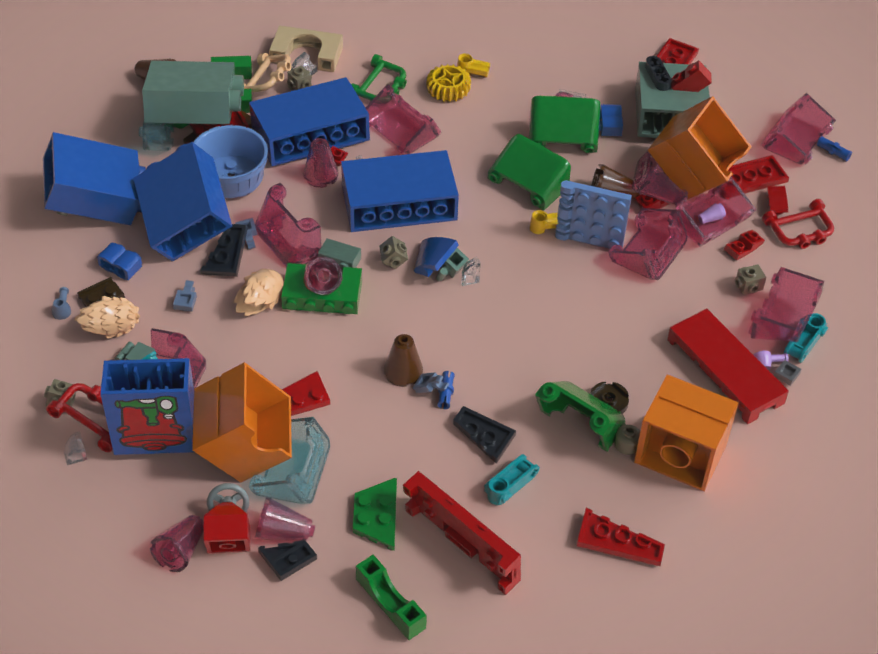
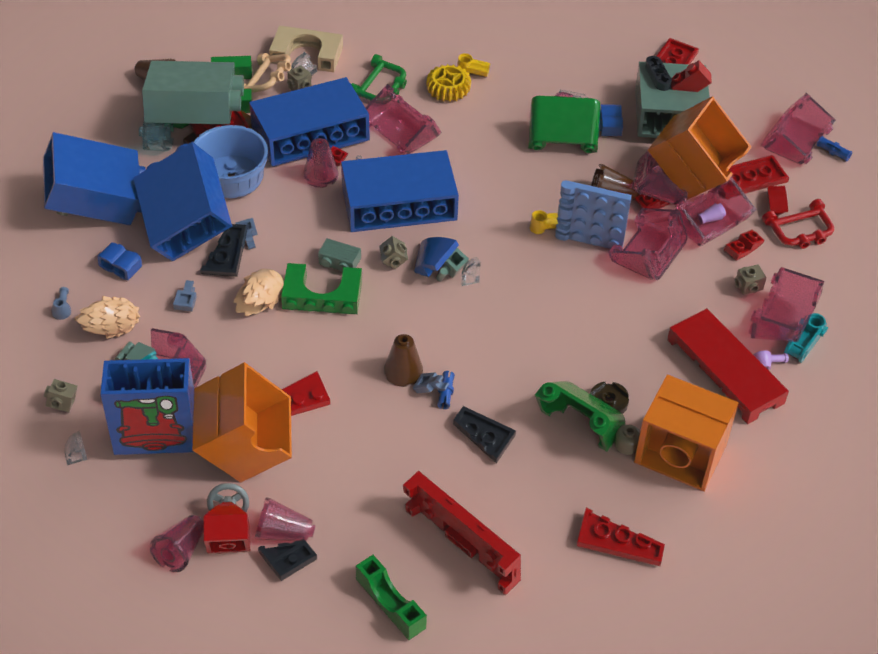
red bar [46,383,113,453] -> none
dark brown plate [77,277,125,307] -> none
clear light blue windscreen [249,417,330,504] -> none
clear pink windscreen [255,183,321,267] -> none
clear pink cone [304,257,343,295] -> none
green wing [353,478,397,551] -> none
teal piece [484,454,540,505] -> none
green windscreen [487,134,571,210] -> none
flat silver plate [774,360,802,386] -> none

